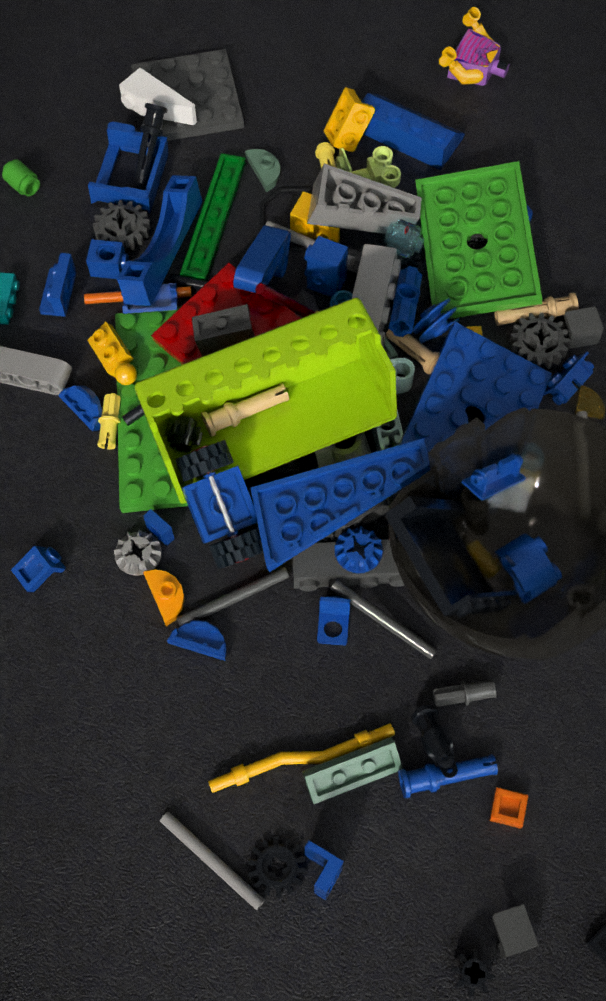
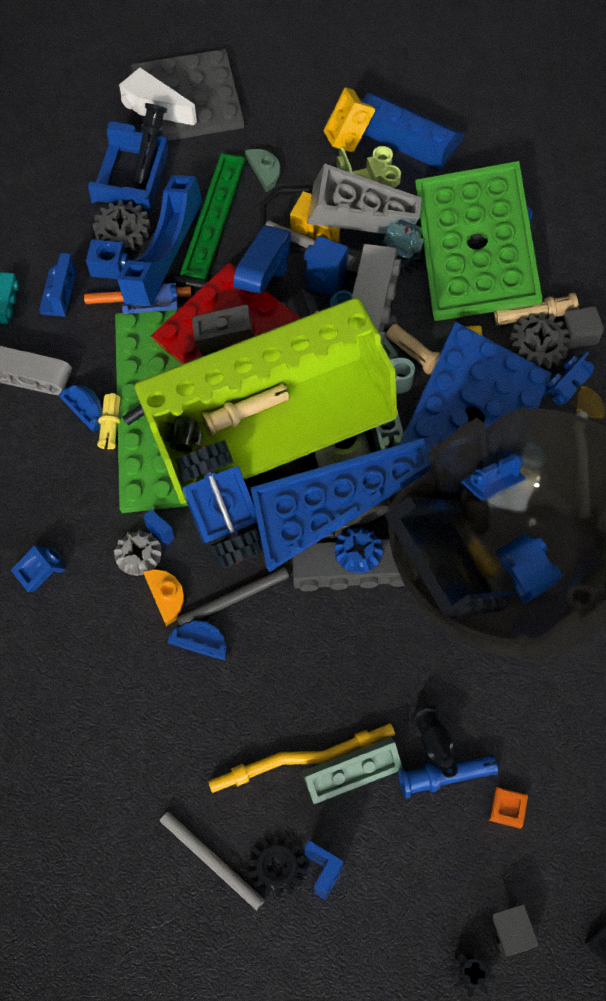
bright green brick [2,159,40,196] -> none
yellow plate [87,321,137,385] -> none
dark red bar [255,283,315,317] -> none
light yellow pin [315,142,337,168] -> none
blue bracket [317,596,351,646] -> none
dark grey bar [330,579,437,659] -> none
blue piece [388,266,422,337] -> none
blue piece [413,298,460,343] -> none
dark grey axle [432,679,496,707] -> none
torso [439,7,510,86] -> none

